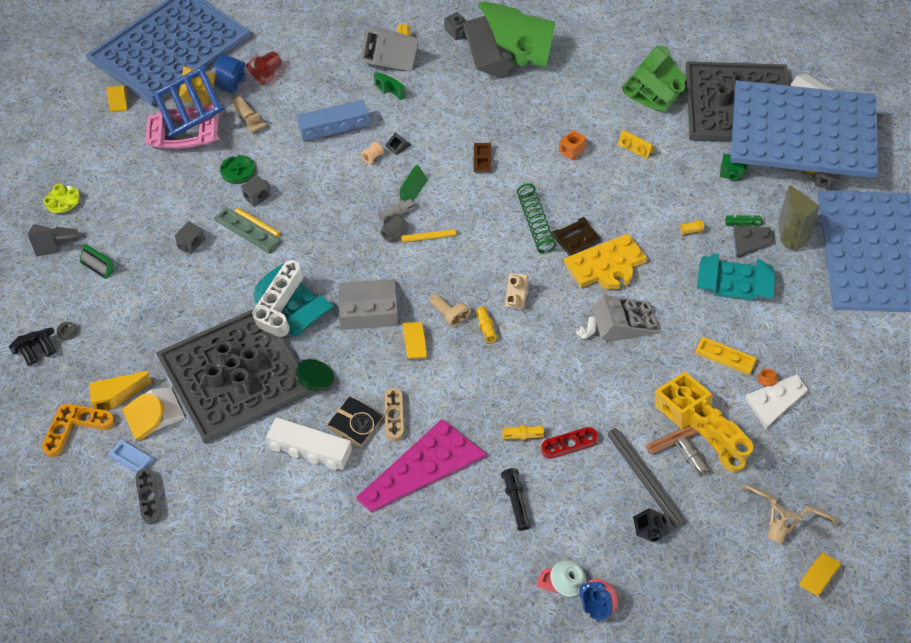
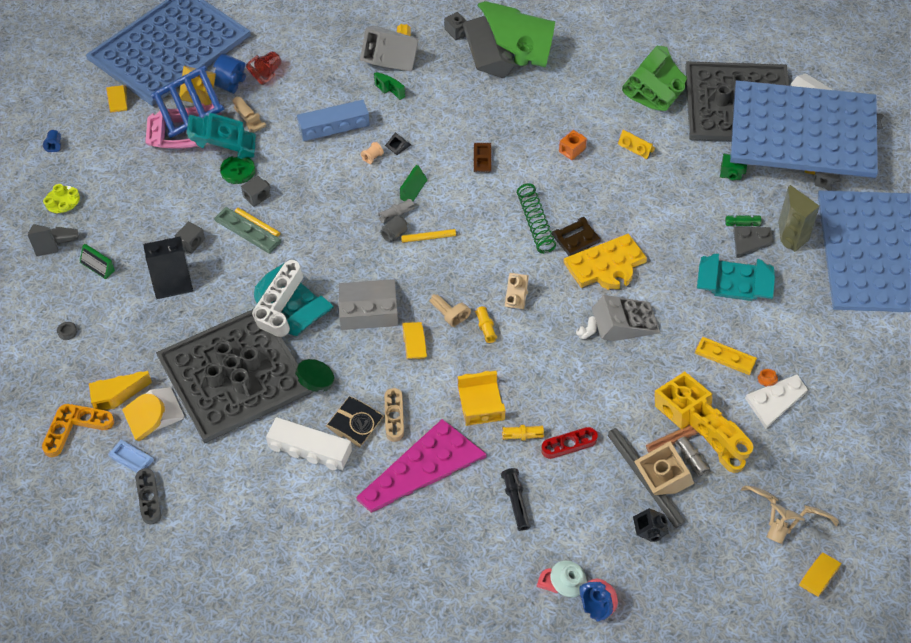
black connector [8,327,57,366] -> none
yellow pin [680,219,704,235] -> none
none -> blue bush [43,130,61,152]
none -> black slope [143,236,194,300]
none -> teal piece [187,112,256,159]
none -> yellow panel [457,371,506,426]
none -> tan slope [634,441,694,495]

